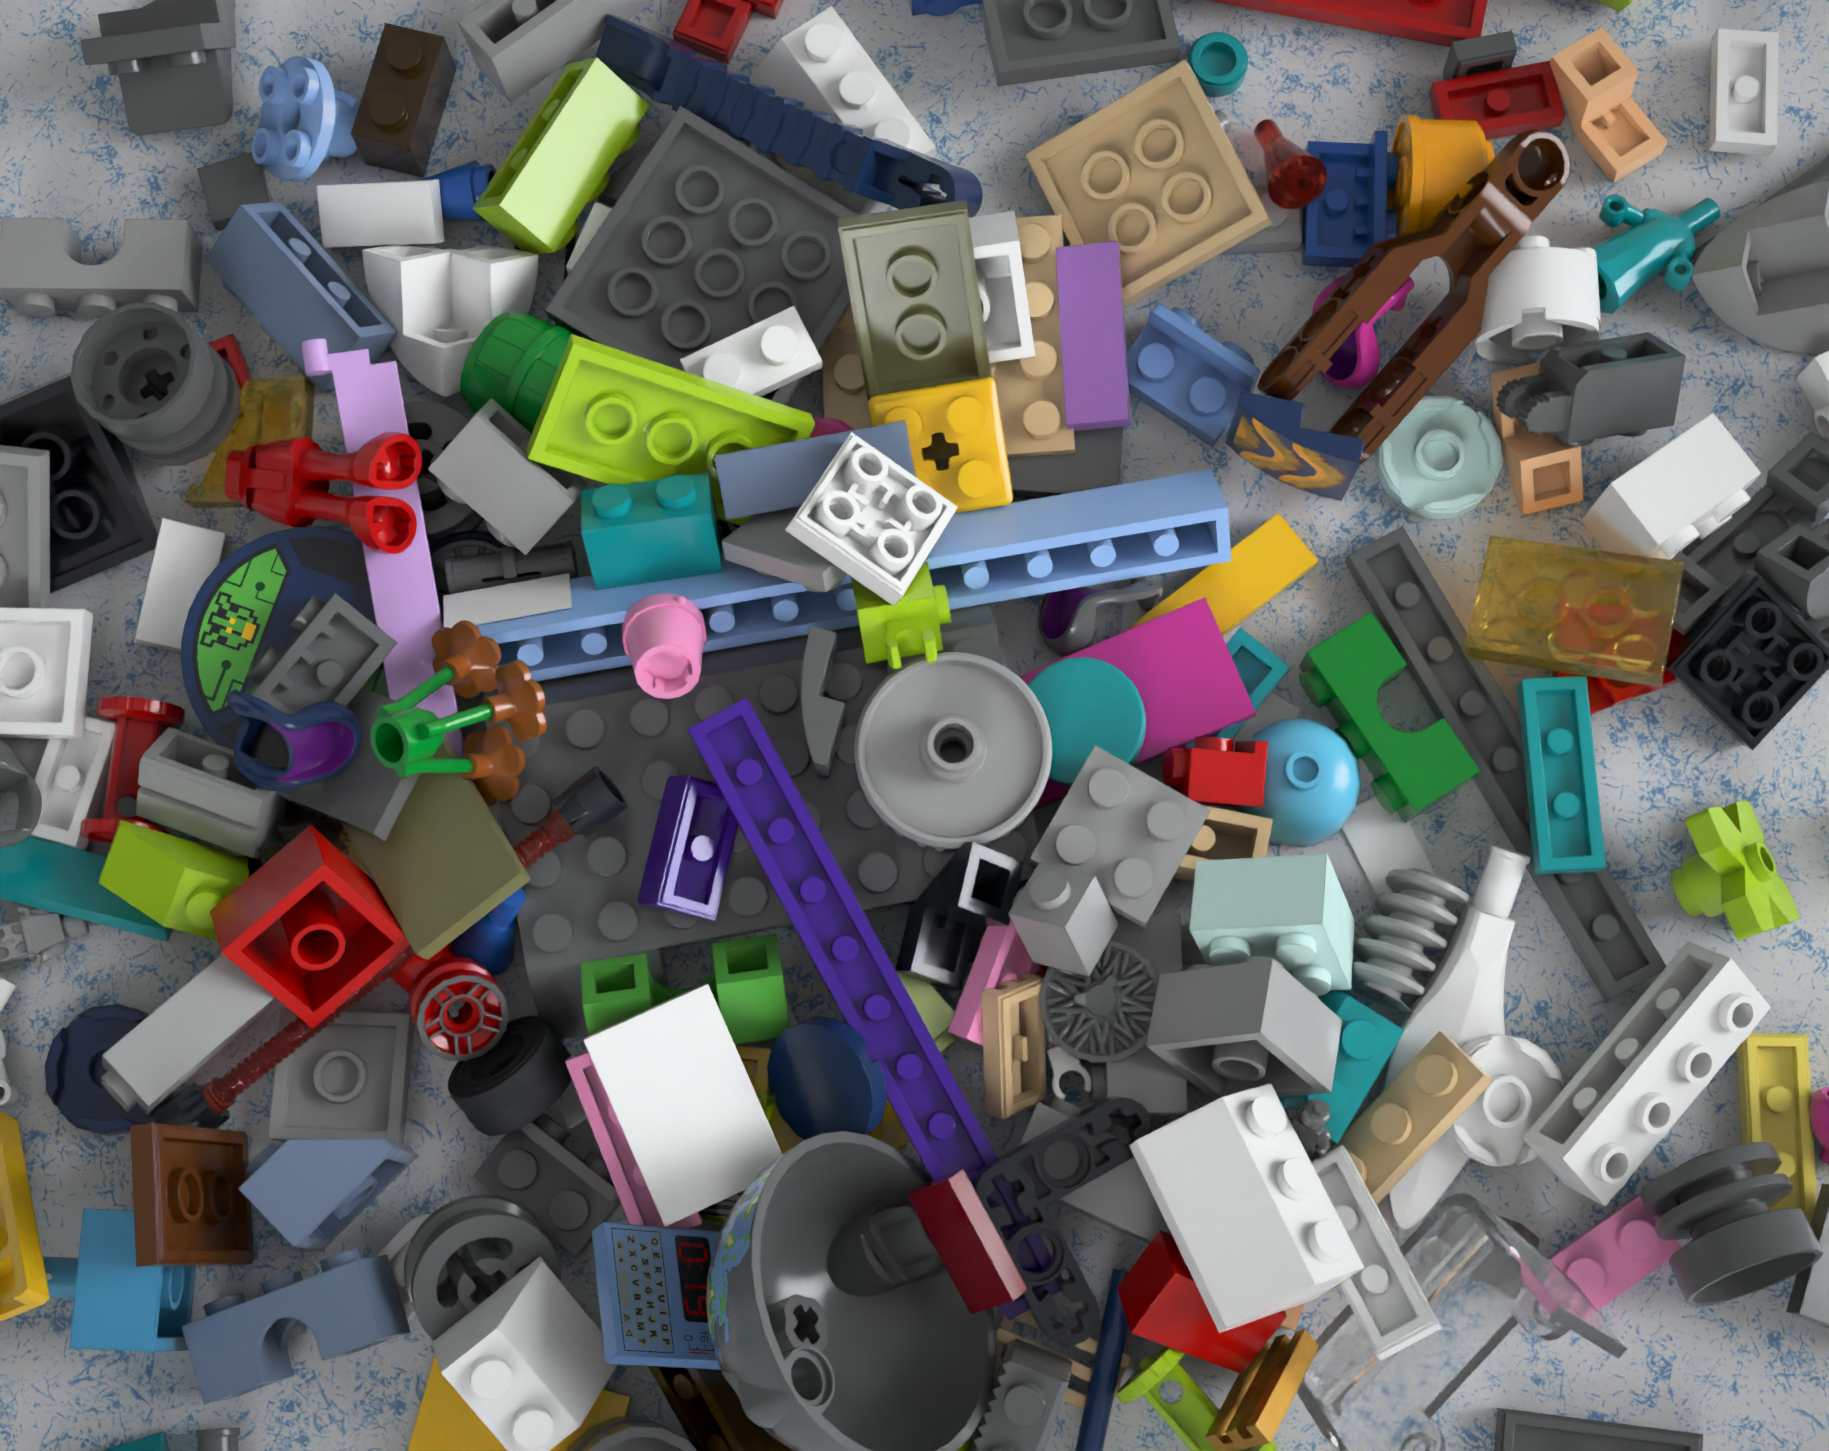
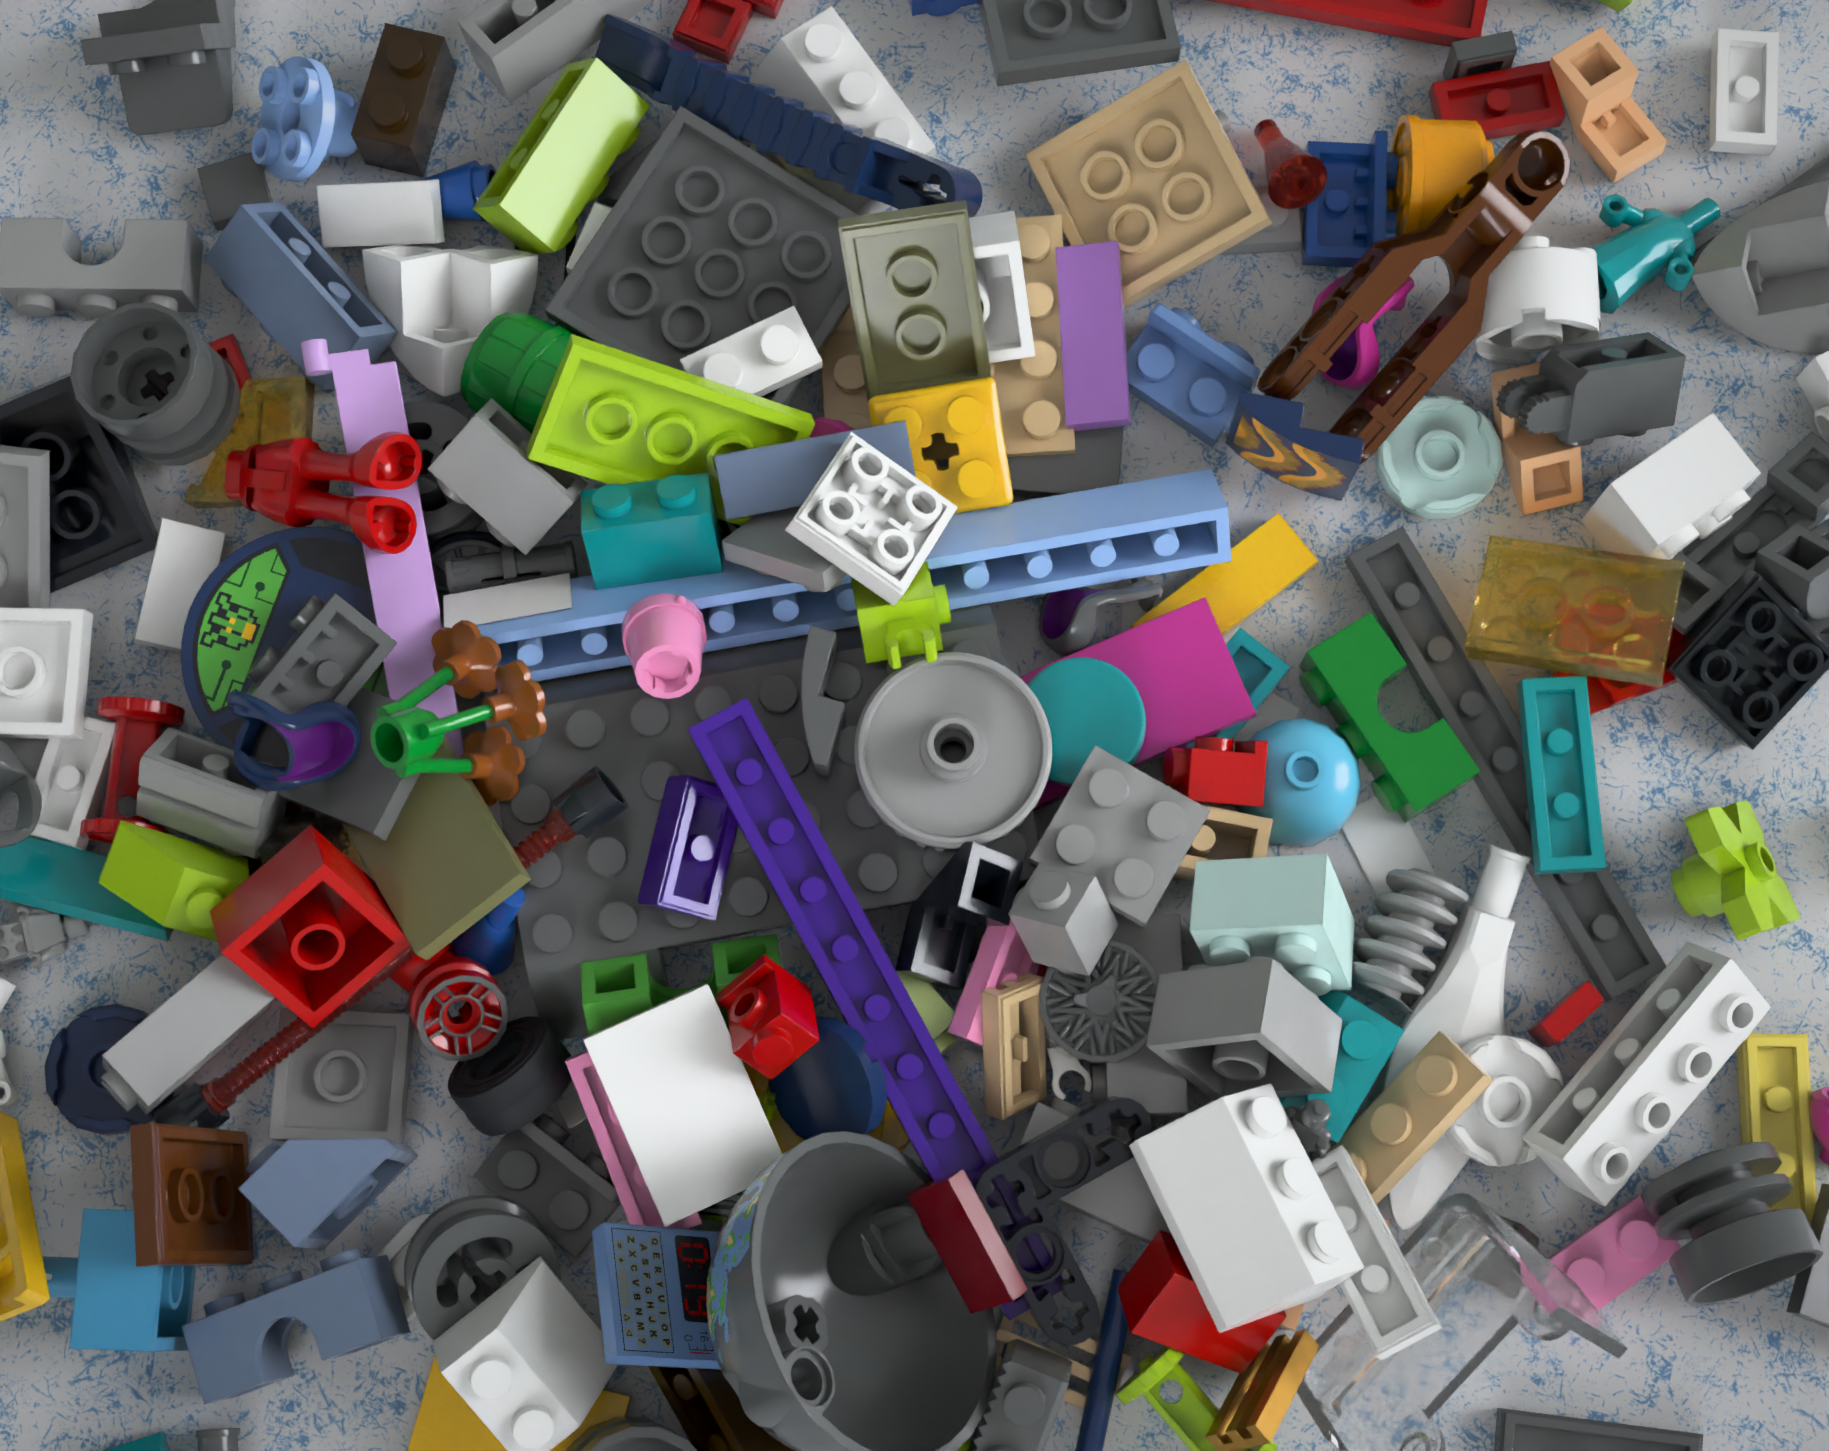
teal tile [1187,32,1248,97] -> none
none -> red brick [716,955,820,1080]
none -> red tile [1527,980,1604,1048]

